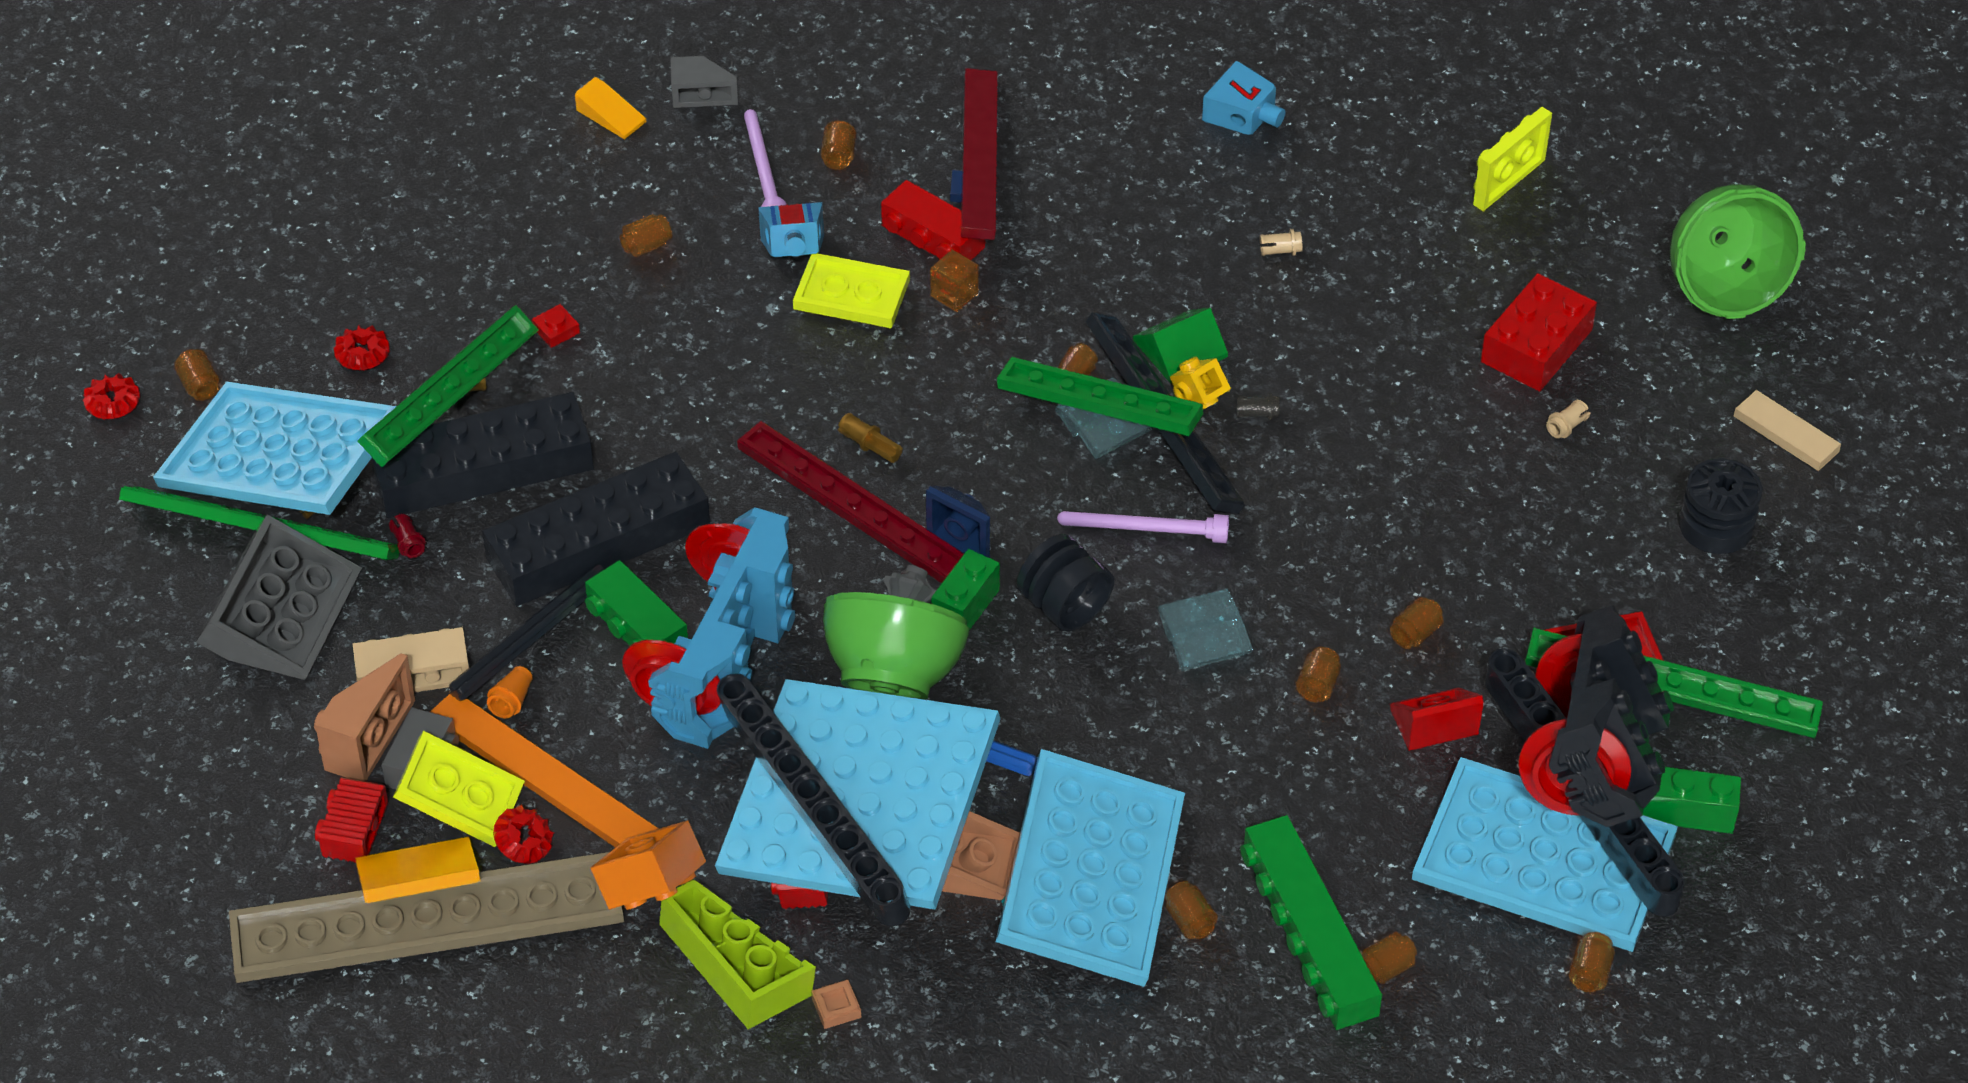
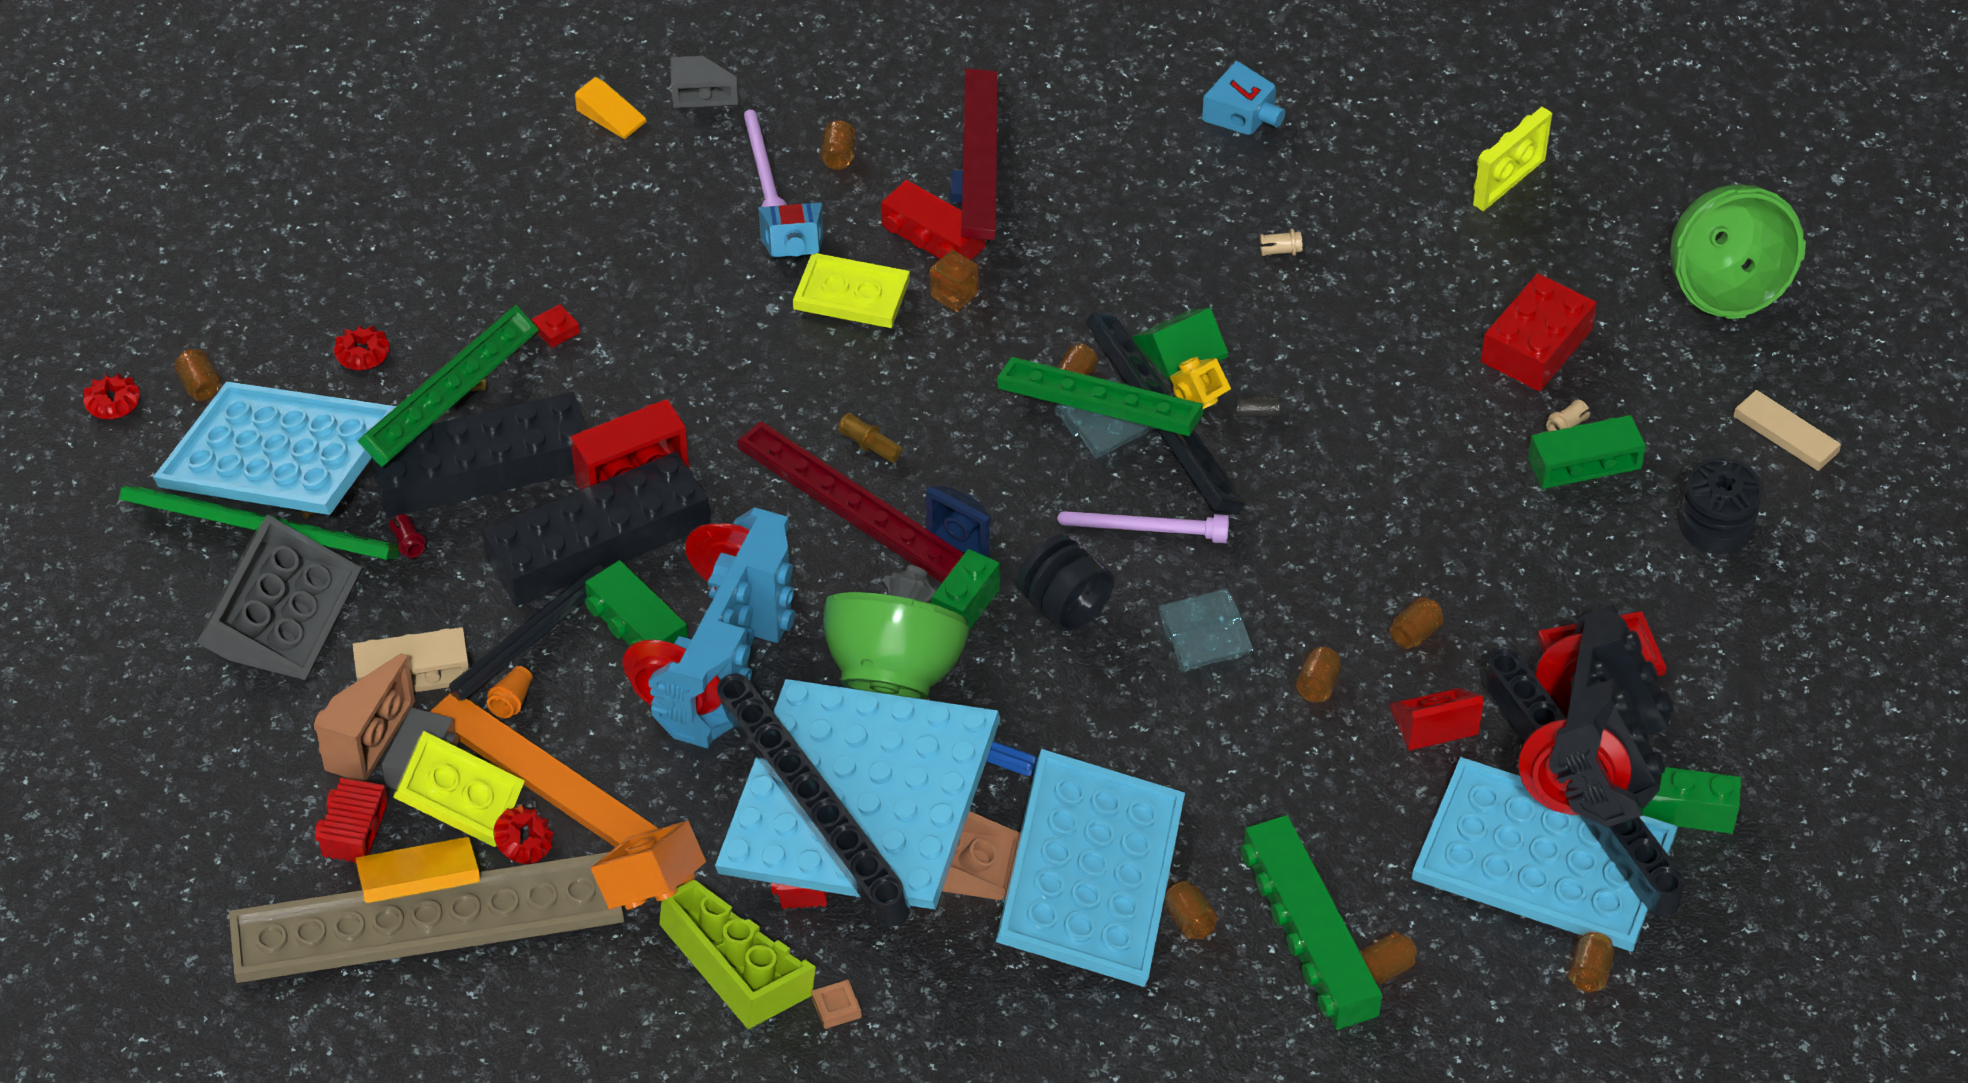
clear orange brick [619,214,672,257] -> none
green tile [1525,628,1823,738] -> none
none -> red brick [570,399,689,490]
none -> green brick [1528,415,1646,489]

